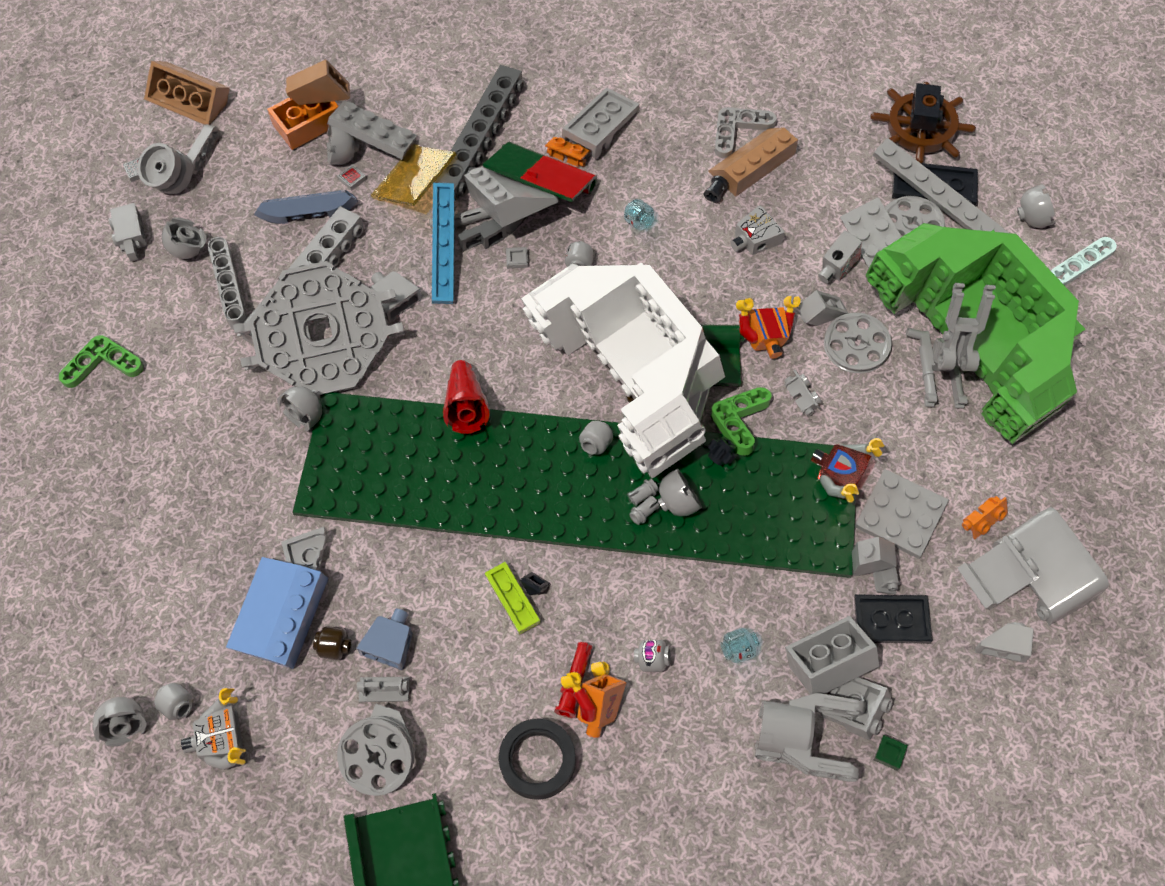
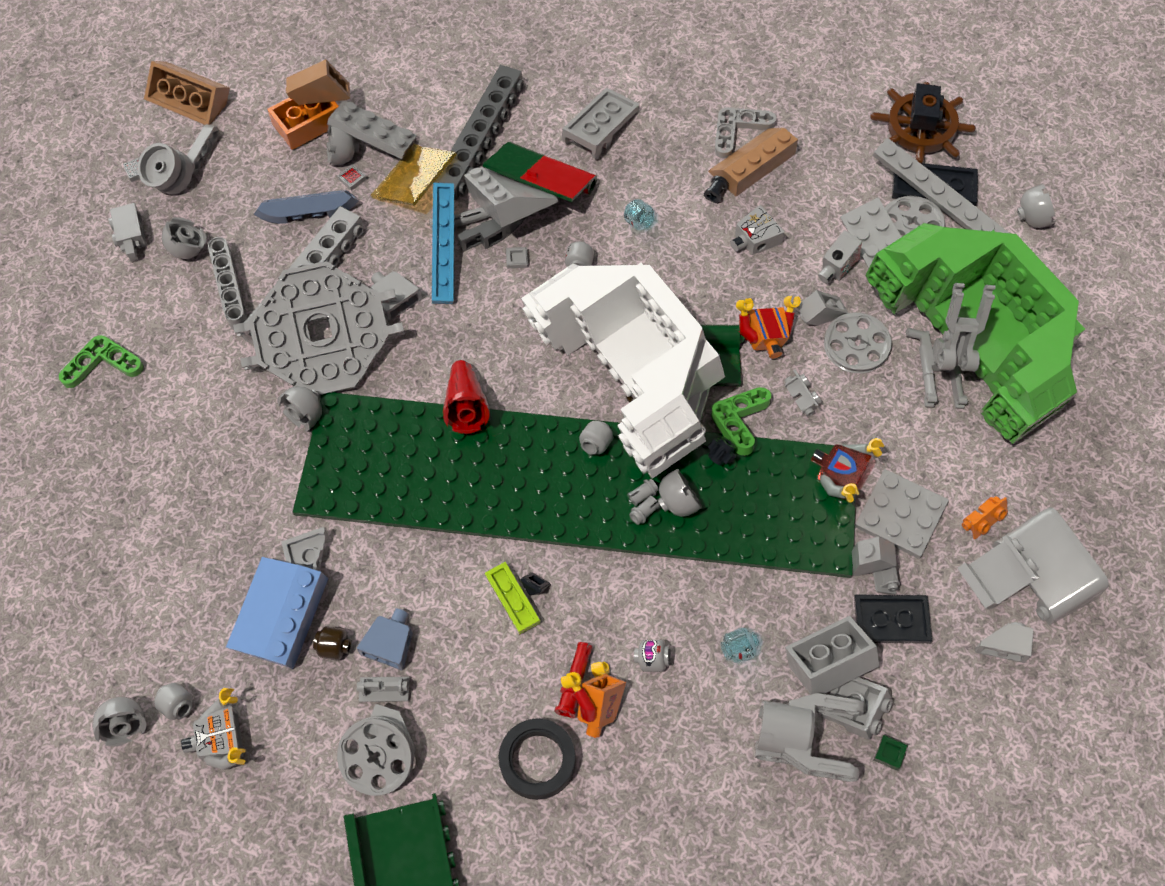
orange hinge [545,136,590,168] -> none
light aqua beam [1051,237,1117,286] -> none

